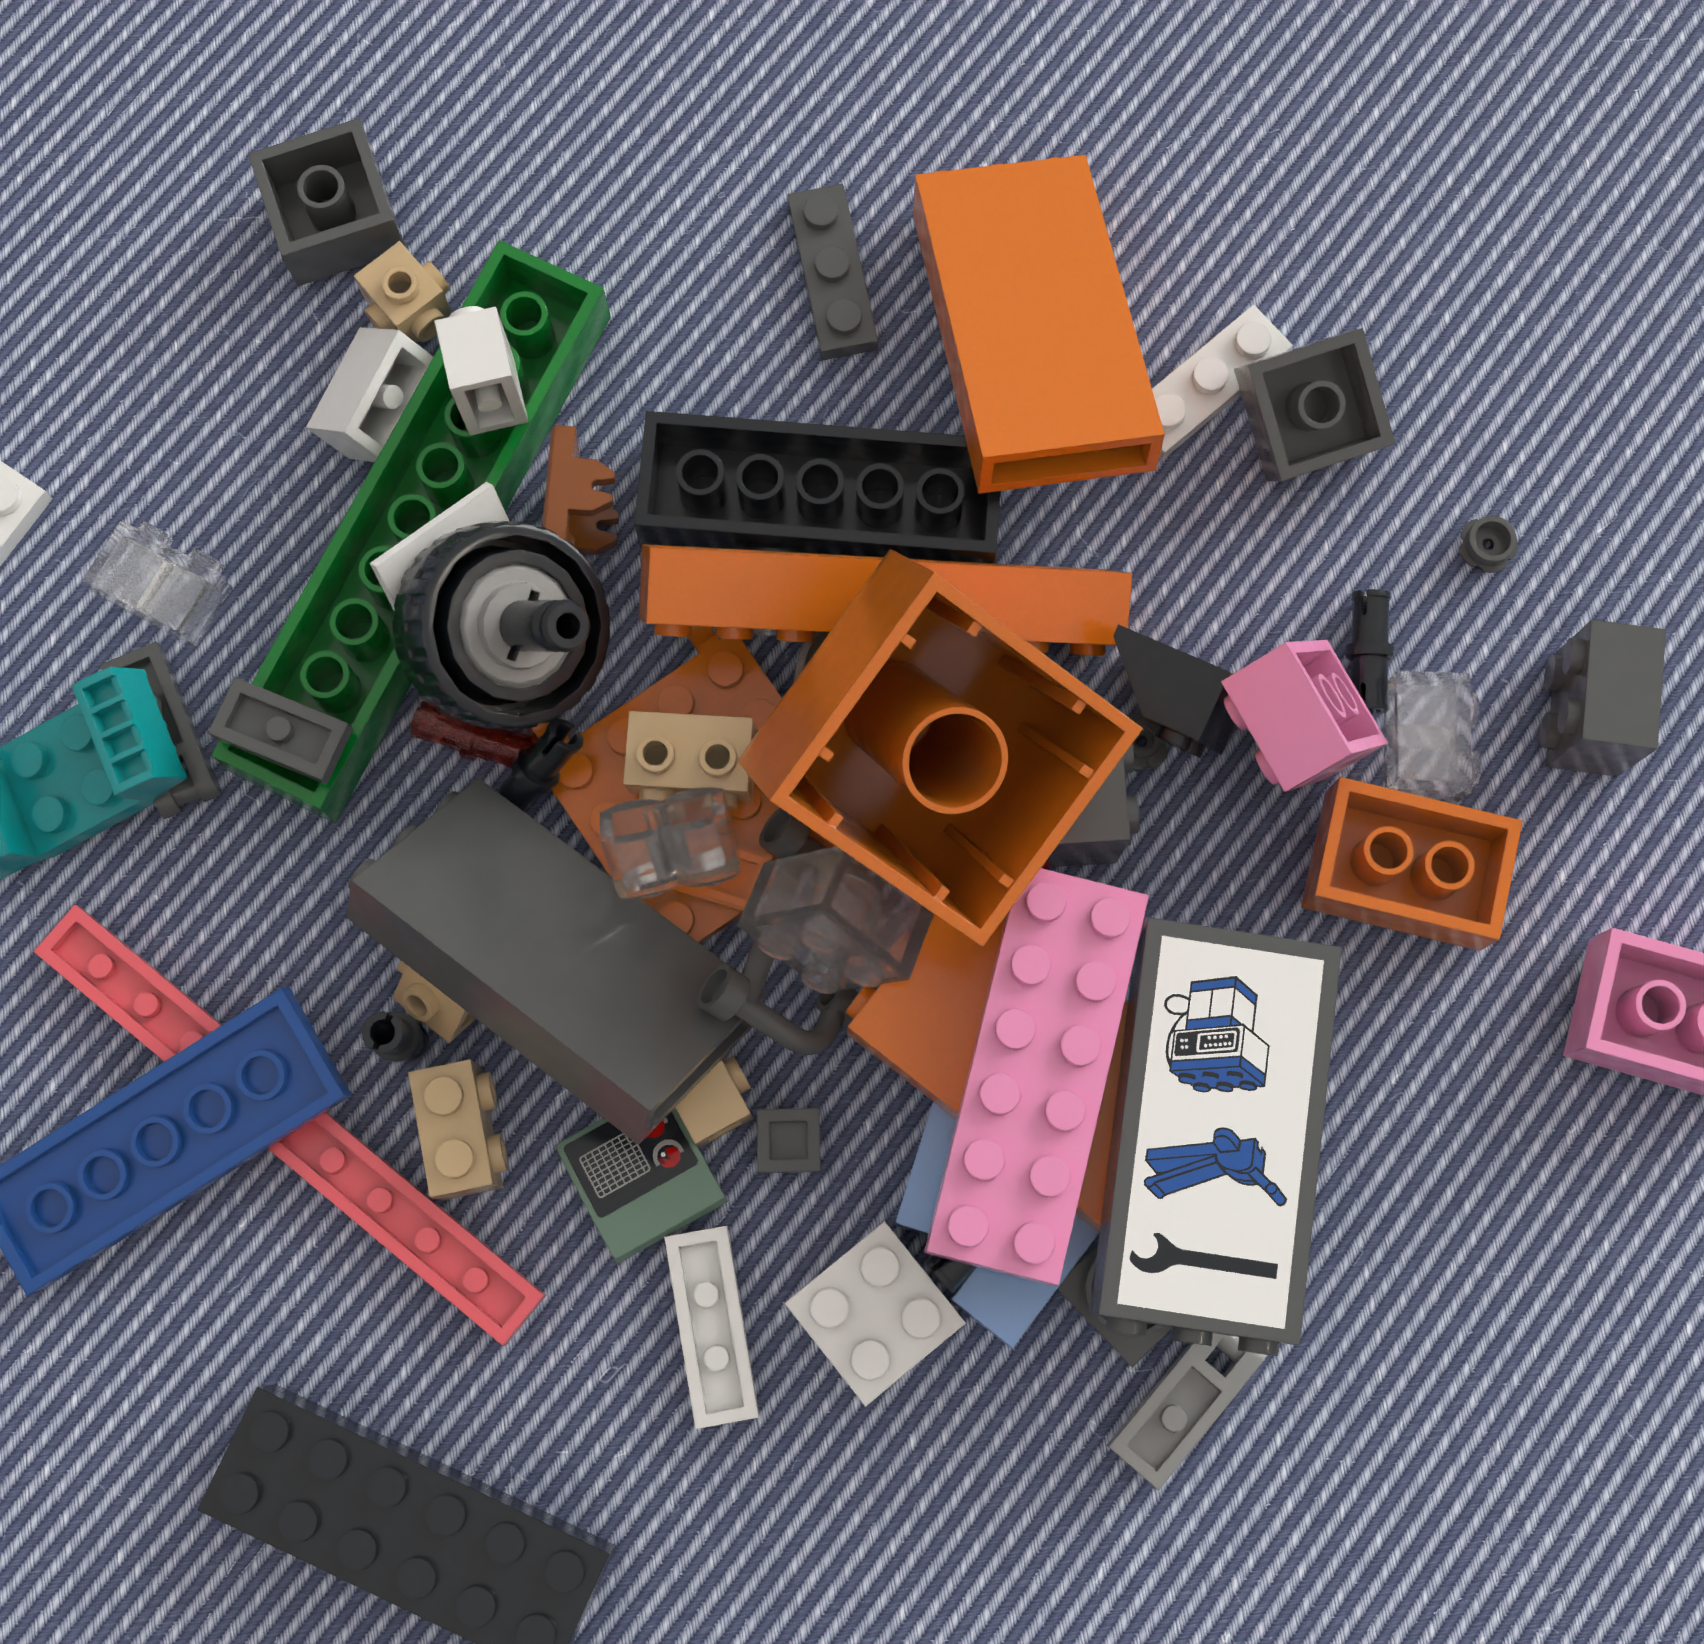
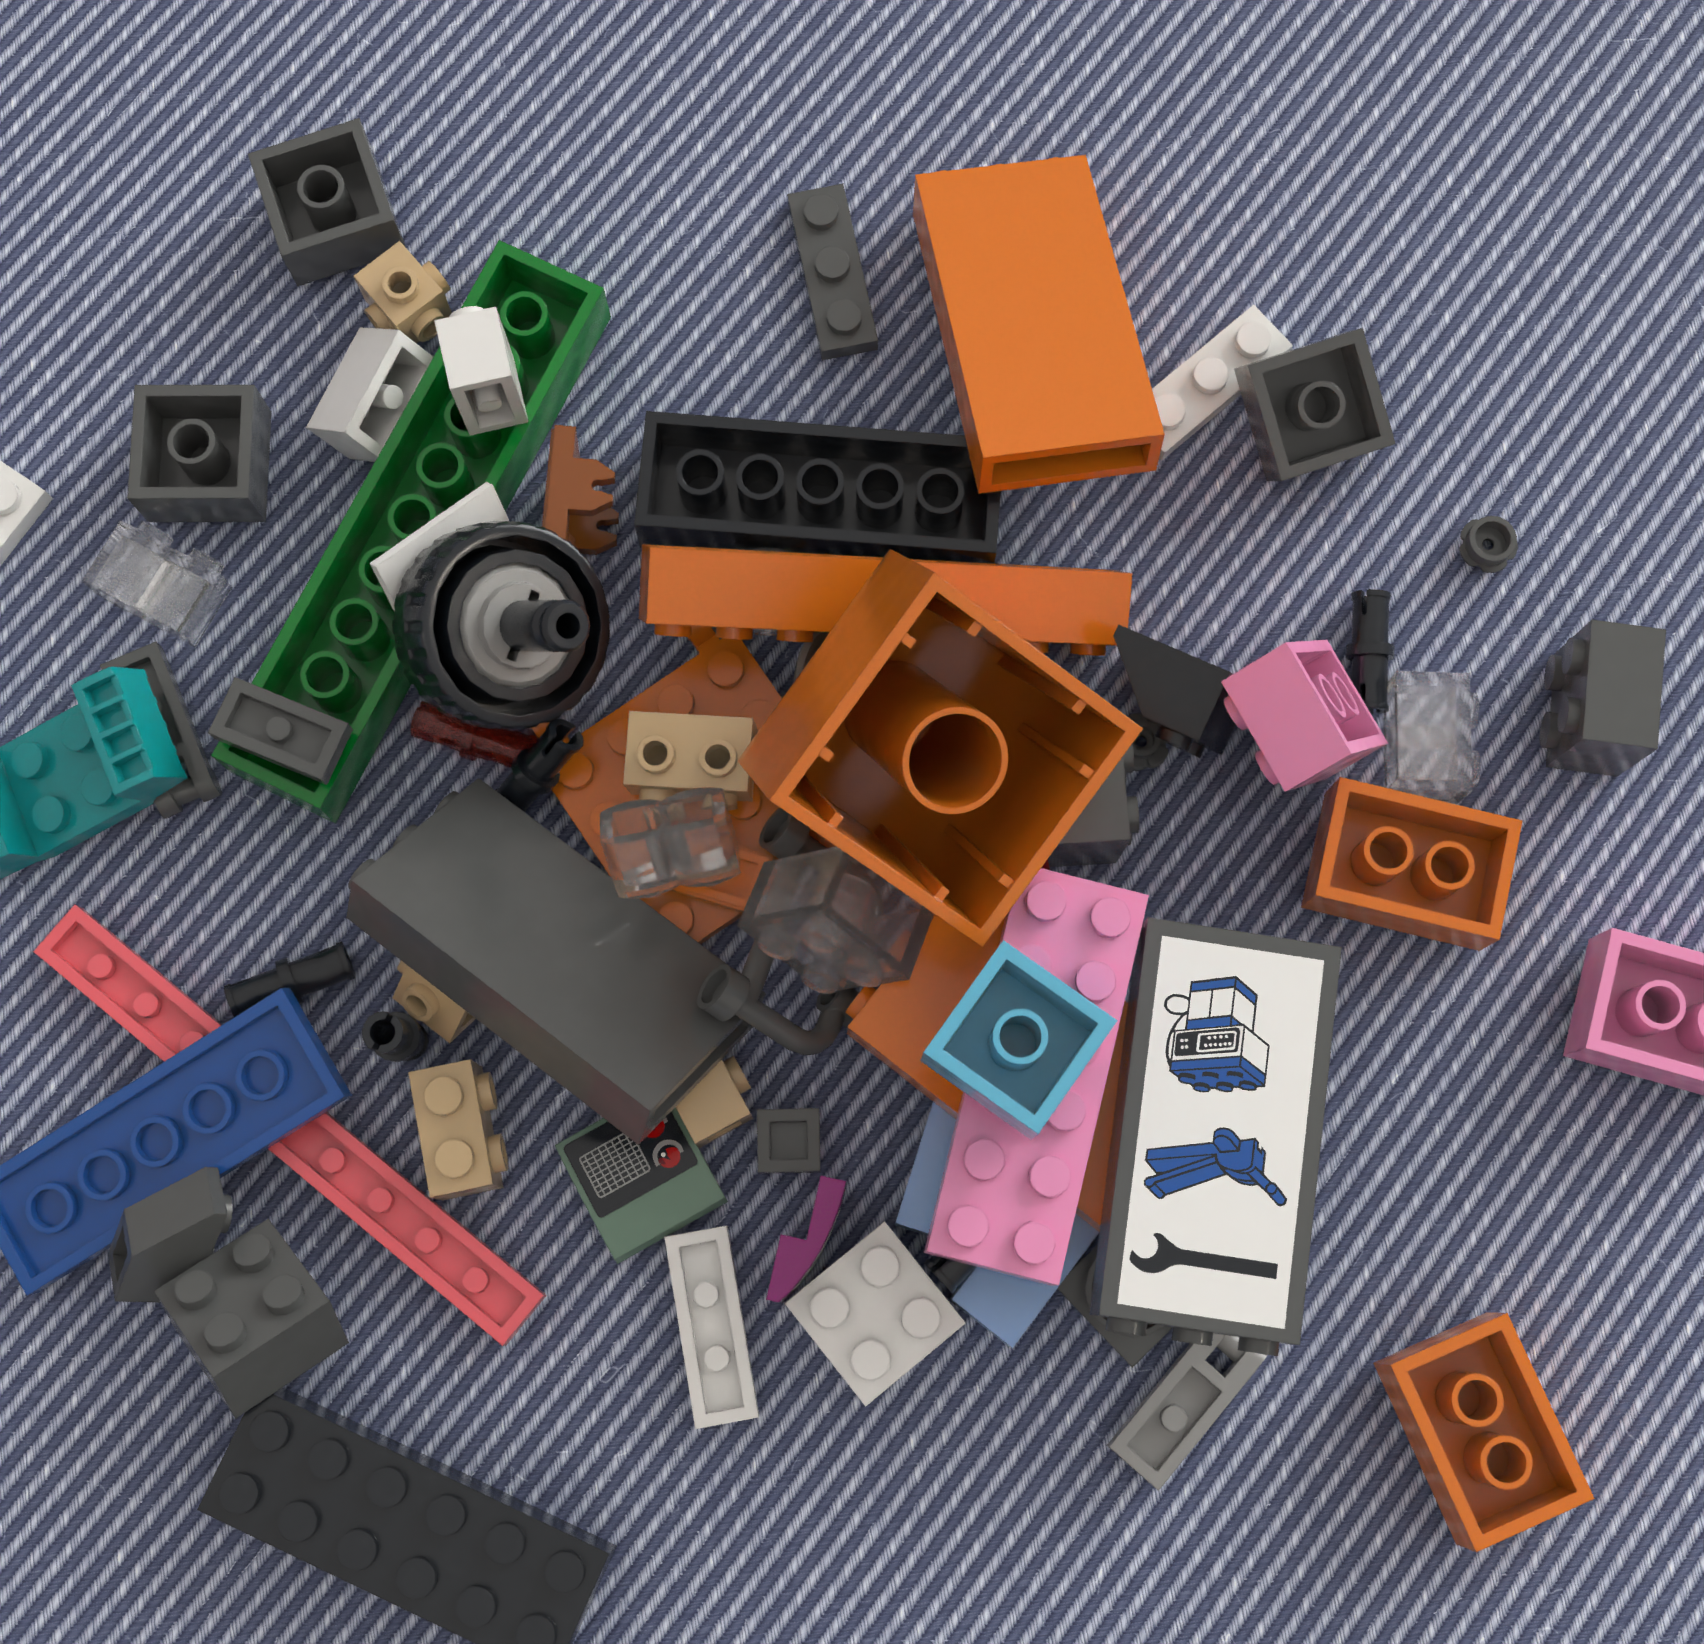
none -> dark grey slope [108,1167,233,1303]
none -> dark grey brick [127,385,272,522]
none -> dark grey brick [154,1219,349,1419]
none -> black pin [224,941,356,1017]
none -> magenta slope [766,1176,846,1303]
none -> medium azure brick [920,940,1118,1140]
none -> orange brick [1373,1312,1595,1552]

